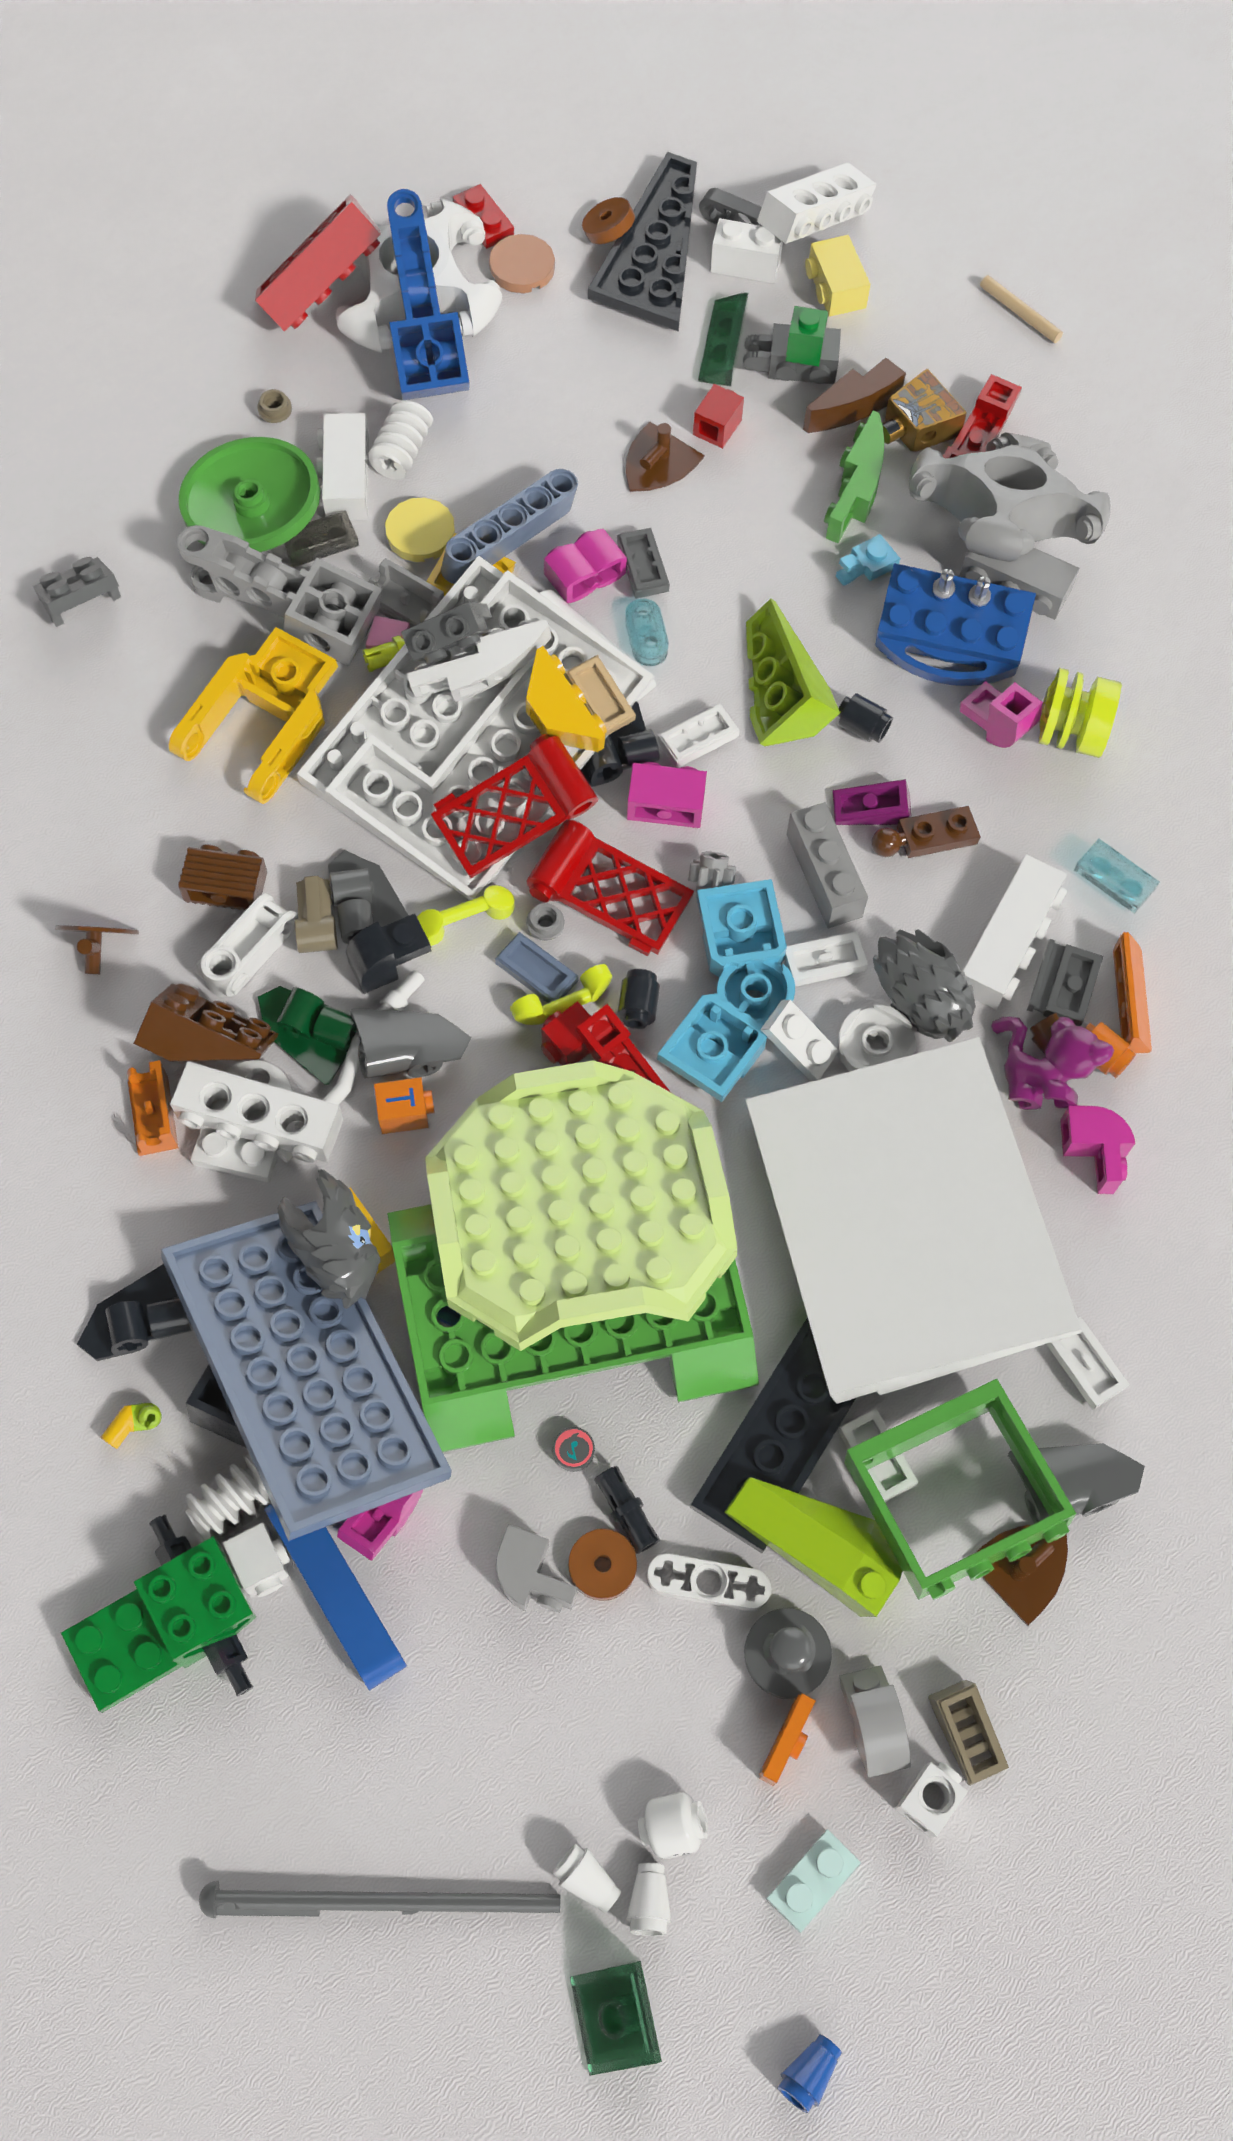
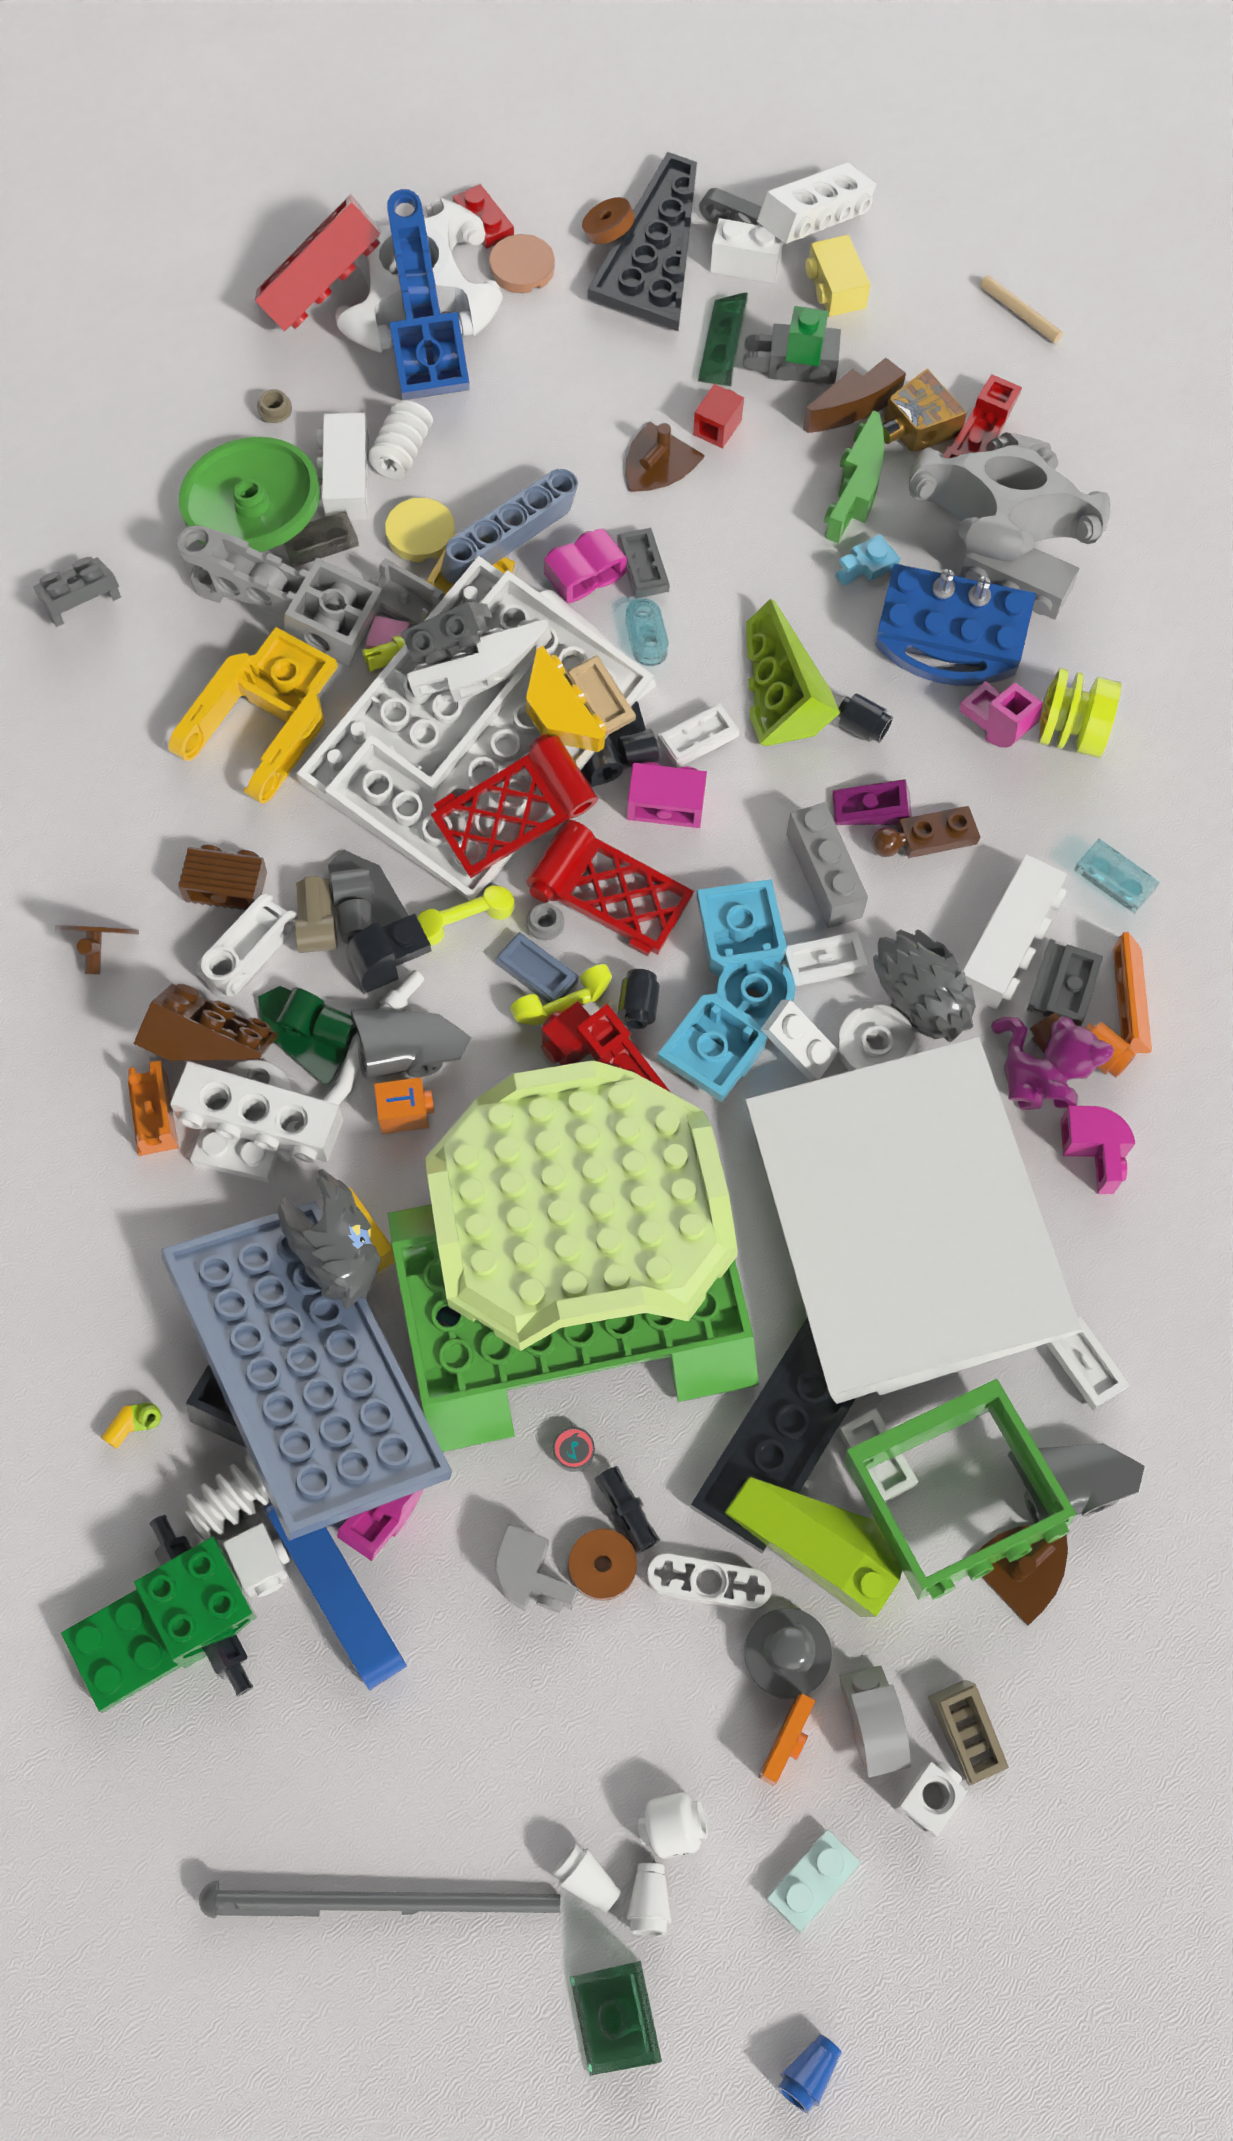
black panel [77,1263,193,1361] -> none
light grey gear [688,851,736,891] -> none

